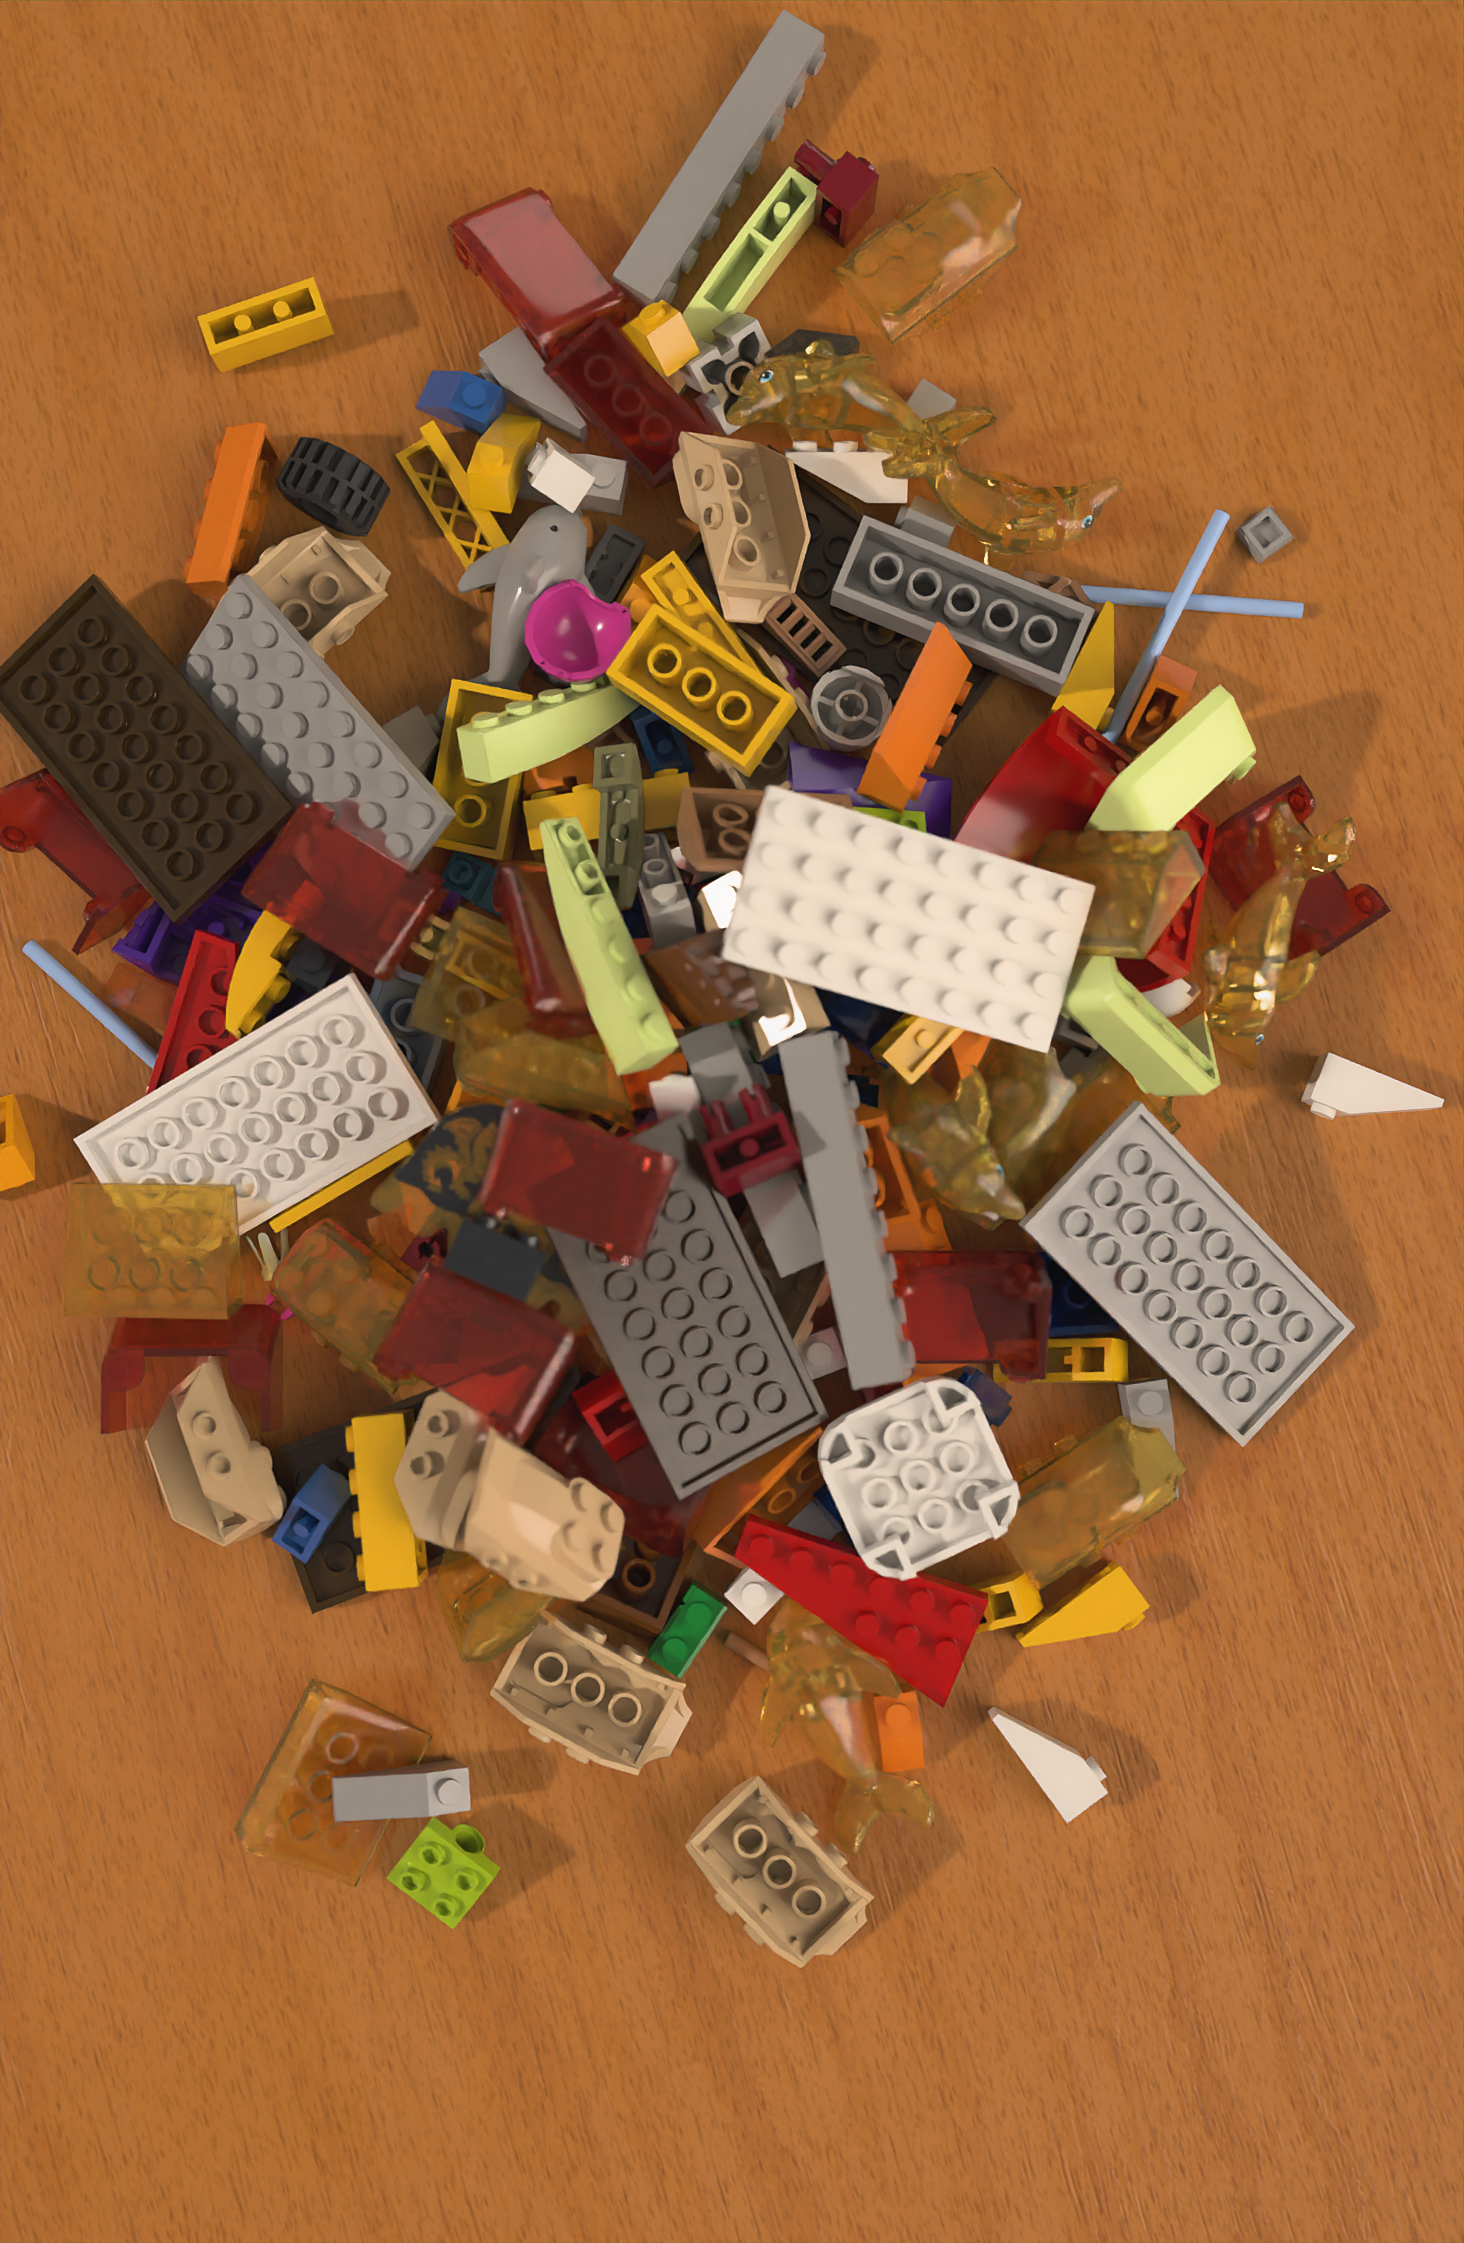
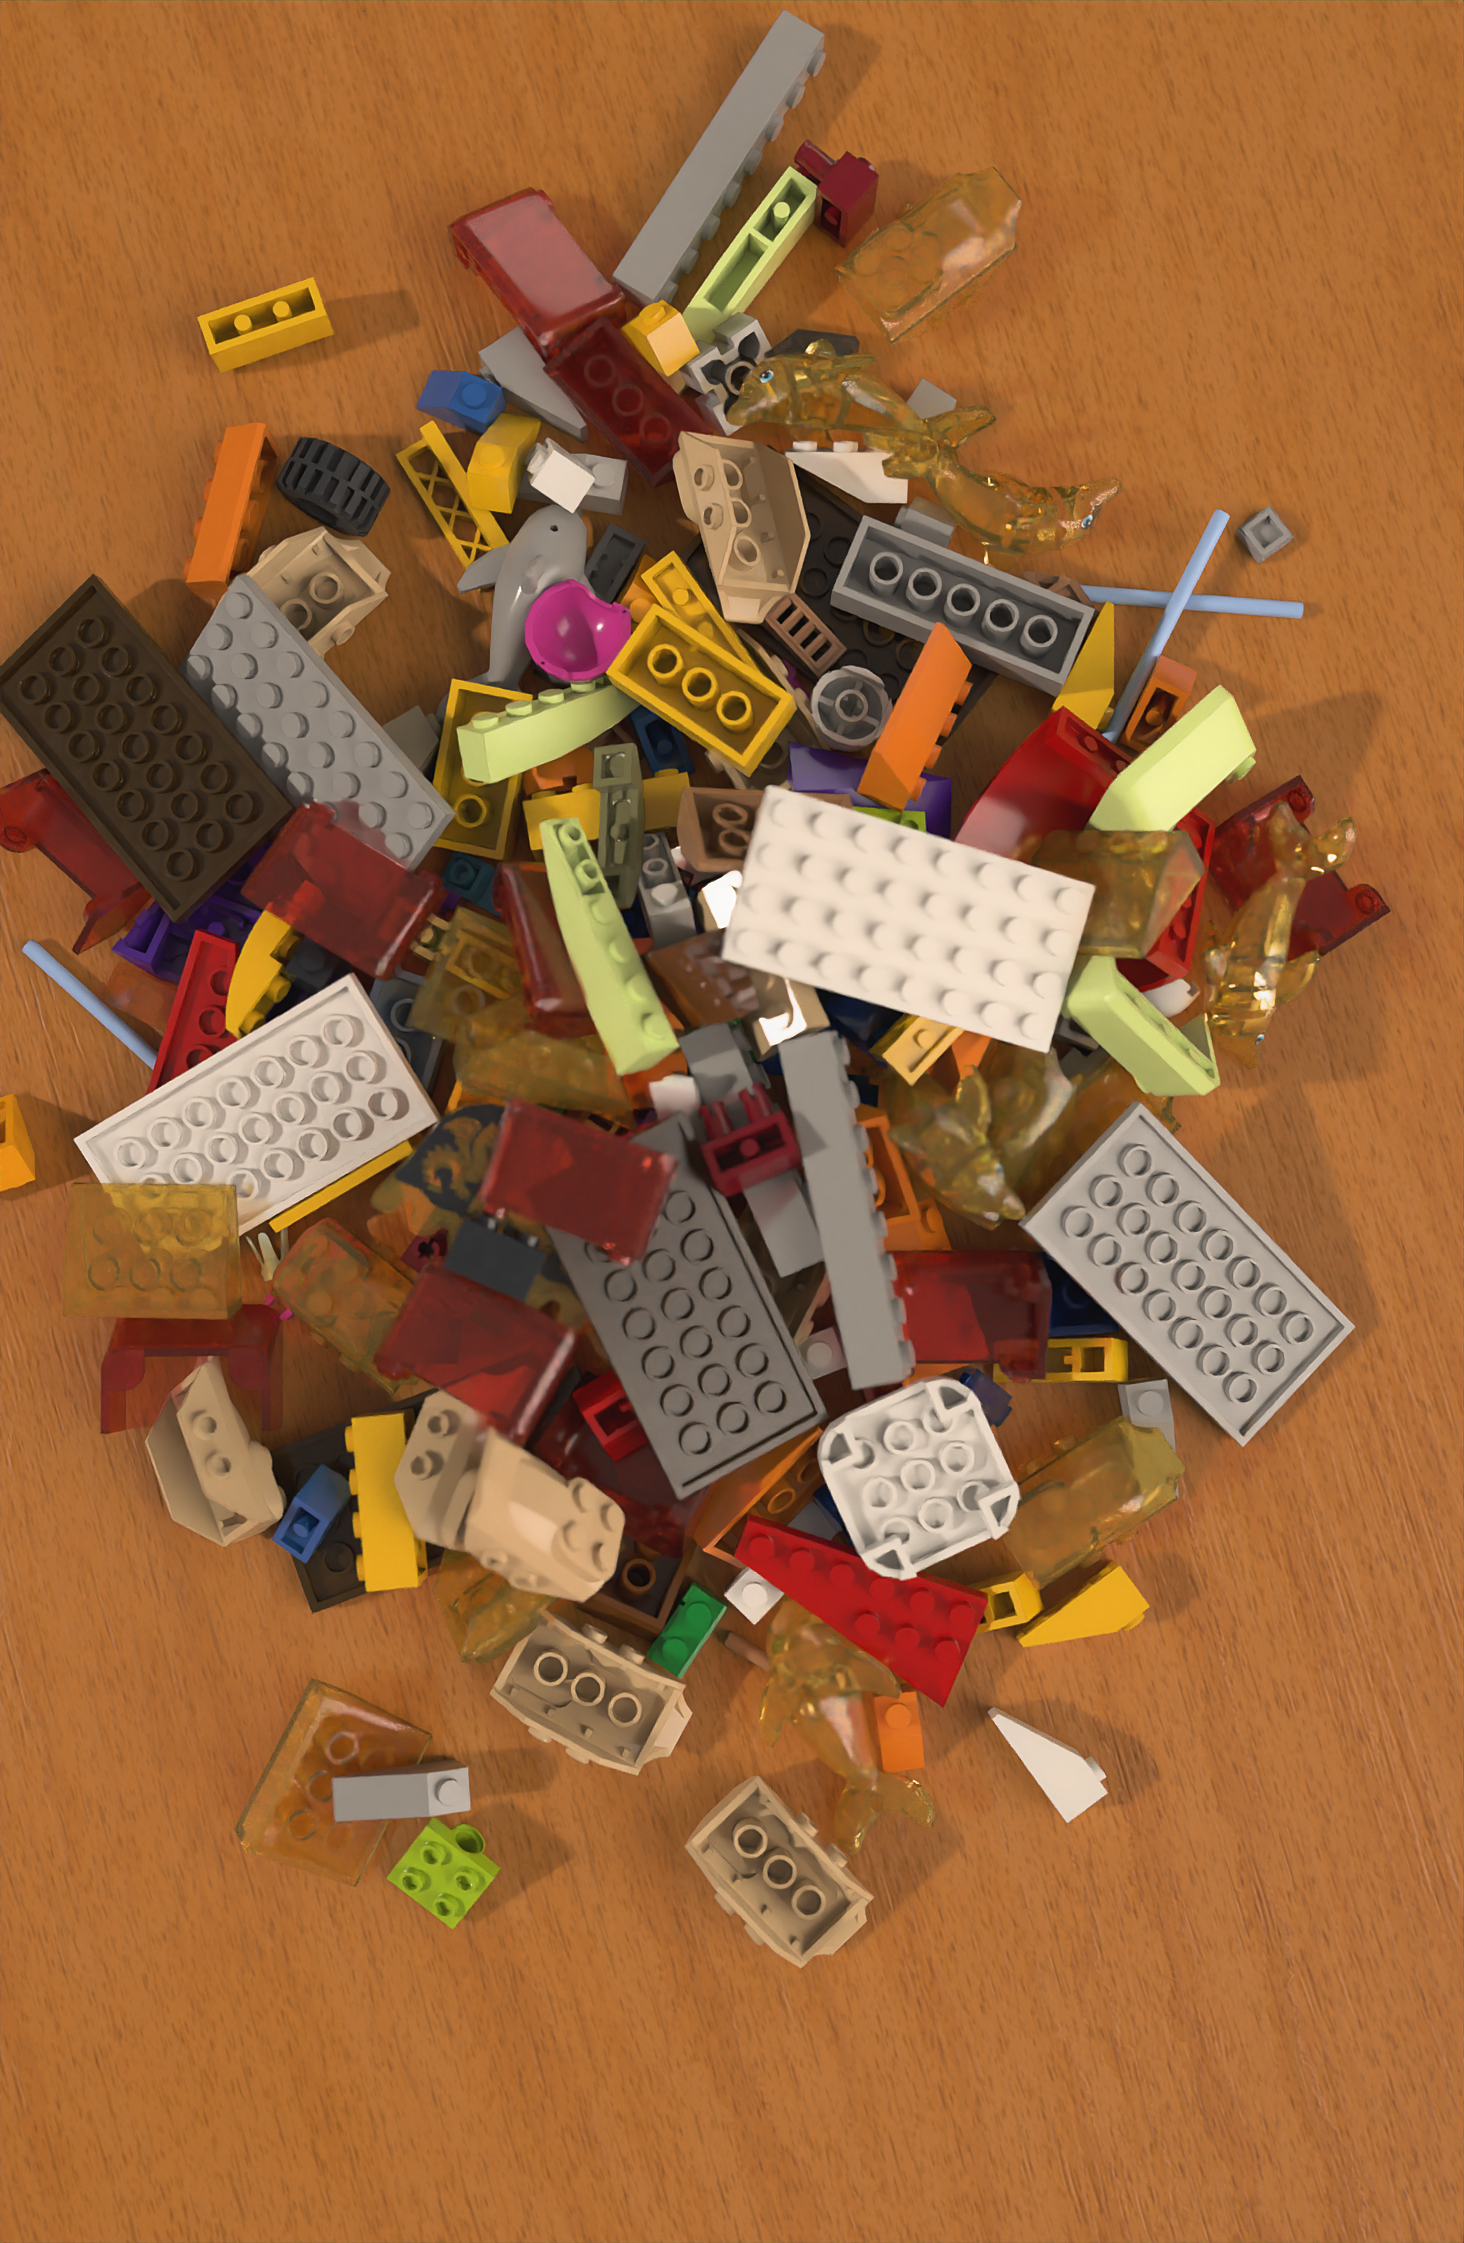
white slope [1301,1052,1444,1120] -> none

